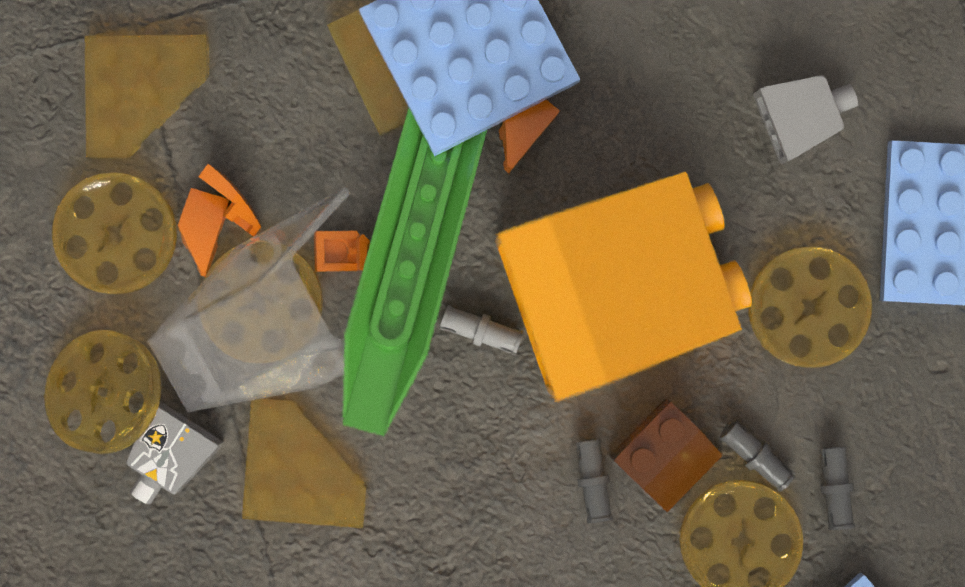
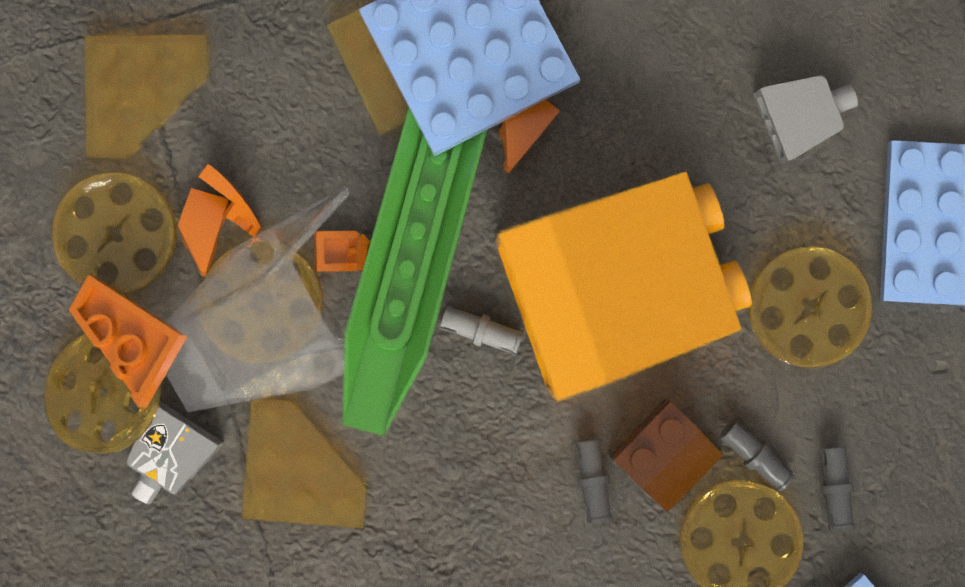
none -> orange wing [68,275,188,408]

